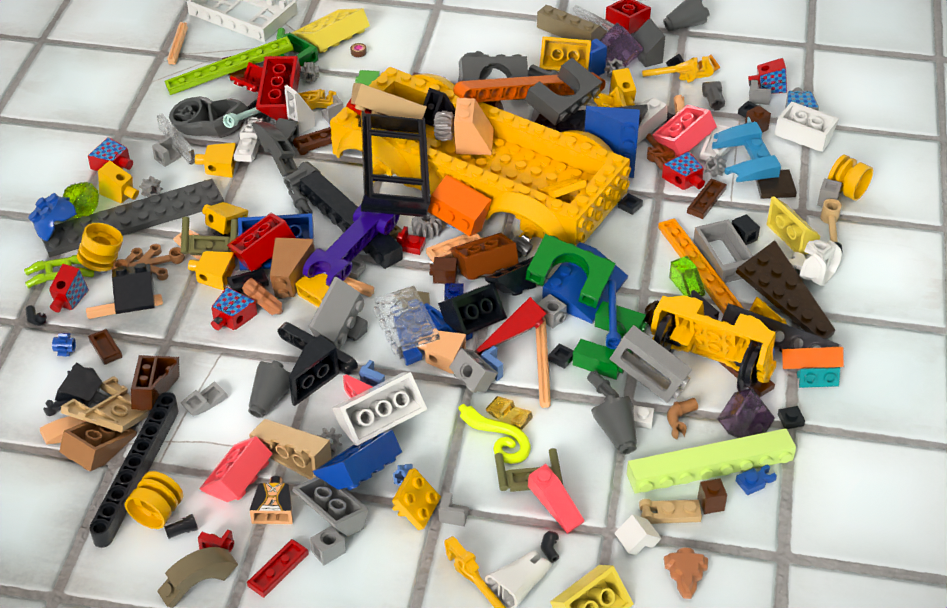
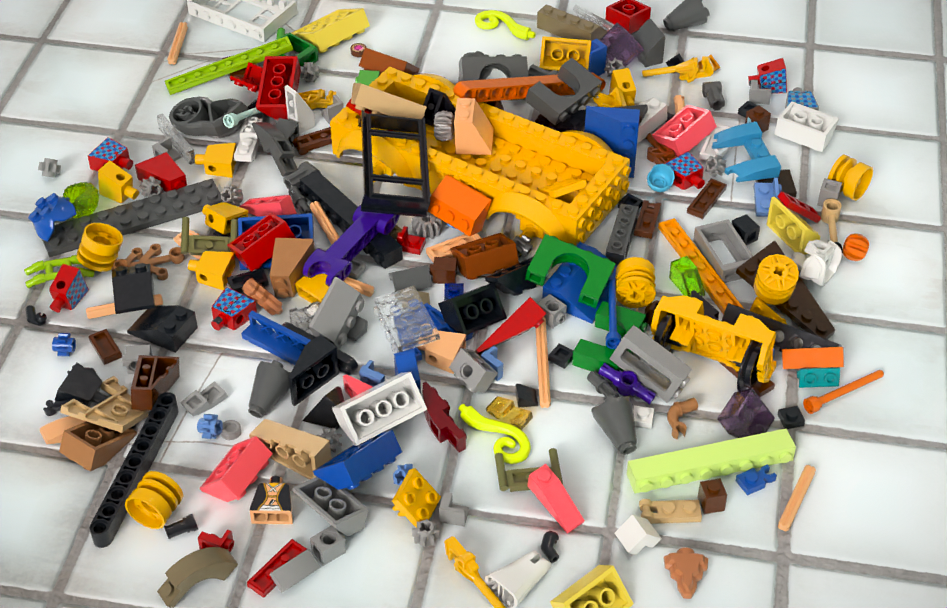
none -> light grey gear [38,158,61,178]
none -> light grey brick [122,344,153,374]
none -> black slope [127,305,198,353]
none -> red slope [135,152,187,192]
none -> medium blue gear [197,414,223,439]
none -> light grey gear [221,185,243,206]
none -> light grey tile [221,420,241,440]
none -> coral slope [239,195,297,217]
none -> blue fence [241,310,311,365]
none -> light grey slope [270,549,320,593]
none -> clear leg [289,301,321,331]
none -> black slope [302,386,344,430]
none -> light nougat axle [310,201,340,244]
none -> dark orange slope [359,48,420,75]
none -> dark grey panel [389,265,432,291]
none -> blue slope [394,350,421,394]
none -> light grey gear [412,519,439,547]
none -> dark red slope [422,382,467,452]
none -> neon yellow plant [475,10,536,40]
none -> black slope [515,384,538,408]
none -> dark purple pin [598,363,656,405]
none -> dark grey brick [605,204,639,266]
none -> yellow wheel [615,257,656,308]
none -> reddish brown plate [634,200,662,239]
none -> medium azure hair [647,164,675,193]
none -> medium blue bracket [753,178,782,217]
none -> yellow wheel [753,254,799,305]
none -> red tile [777,192,821,223]
none -> light nougat axle [778,465,816,532]
none -> orange piece [803,370,884,414]
none -> orange piece [842,234,869,261]

